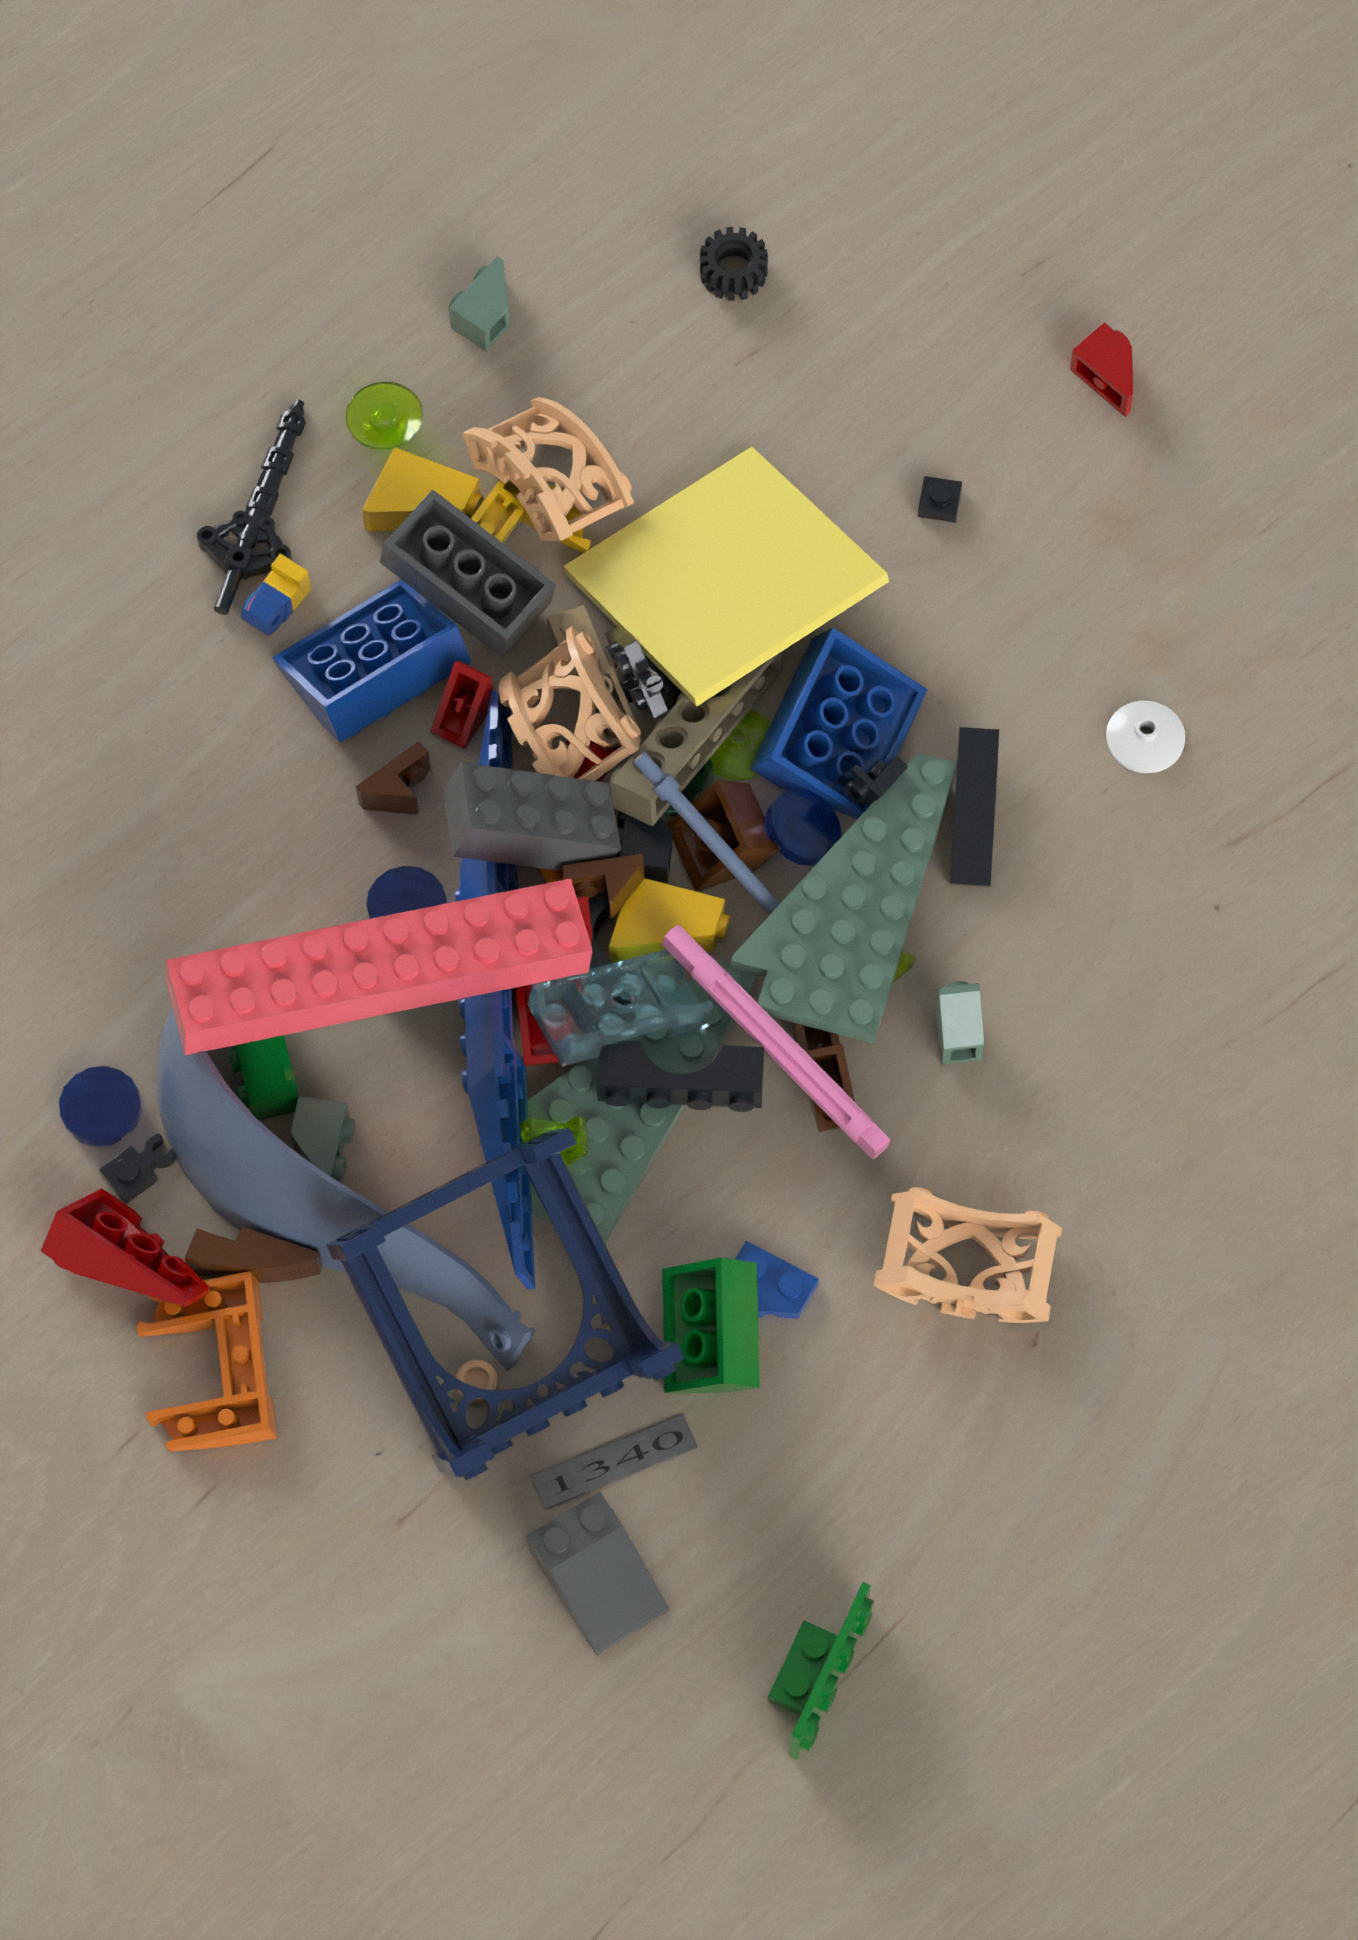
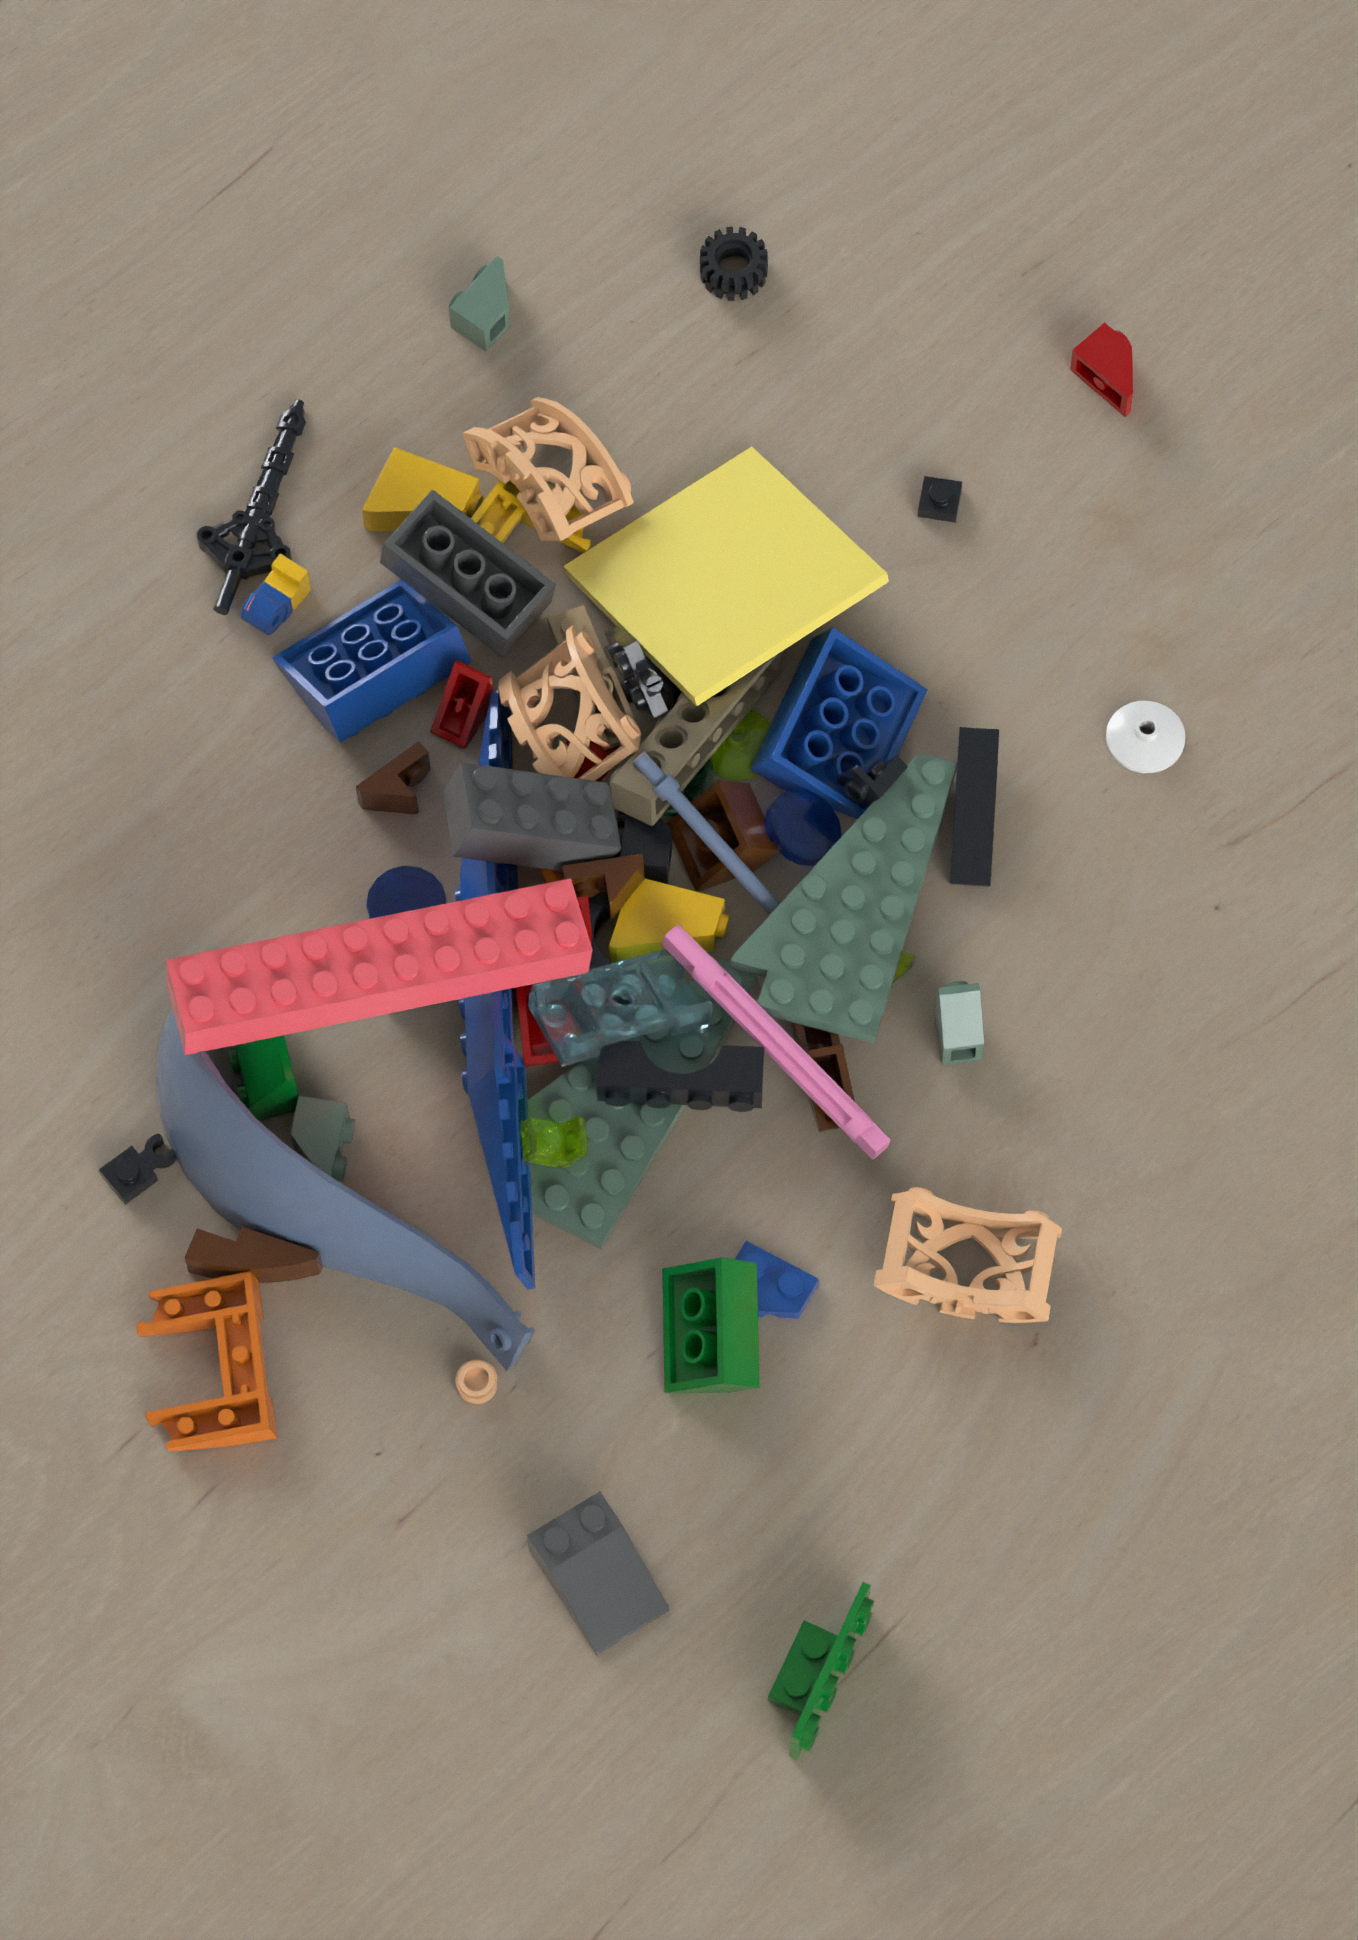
red wedge [41,1188,210,1307] -> none
clear blue tile [59,1066,142,1147] -> none
dark blue arch [325,1128,684,1480] -> none
clear neon green dish [346,382,423,450] -> none
flat silver sticker [531,1414,698,1509] -> none

